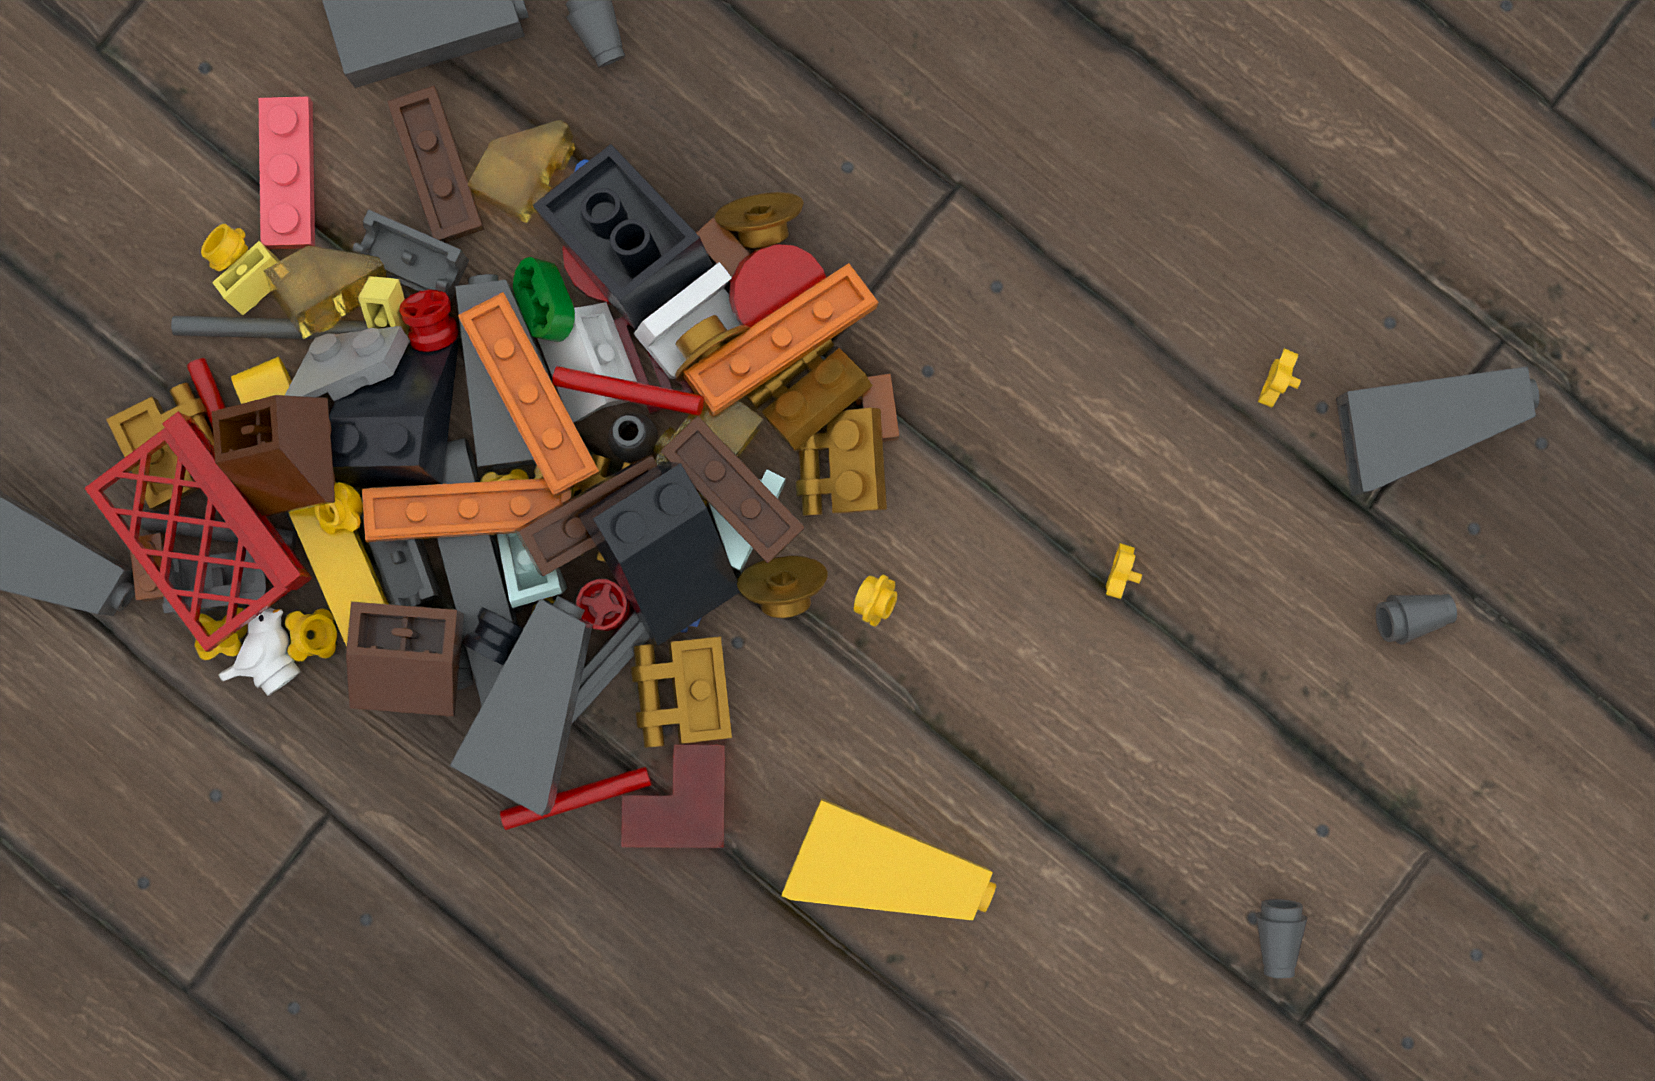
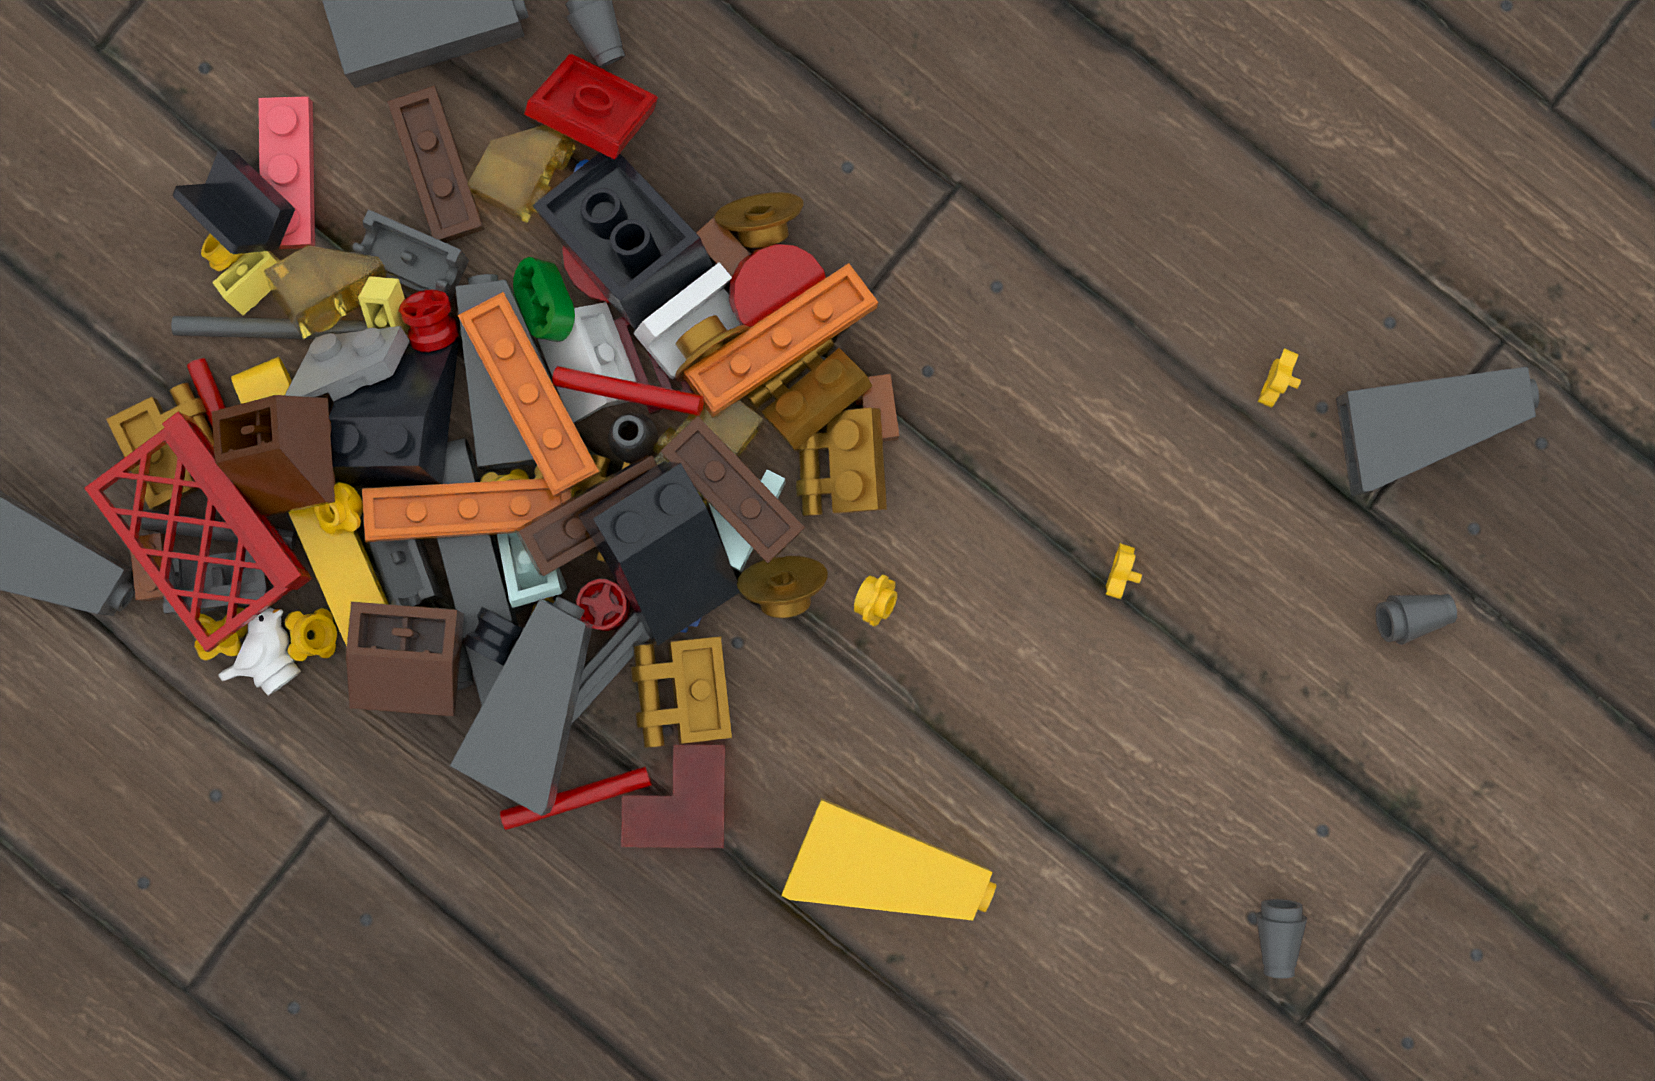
none -> black panel [172,150,295,254]
none -> red plate [524,54,658,159]

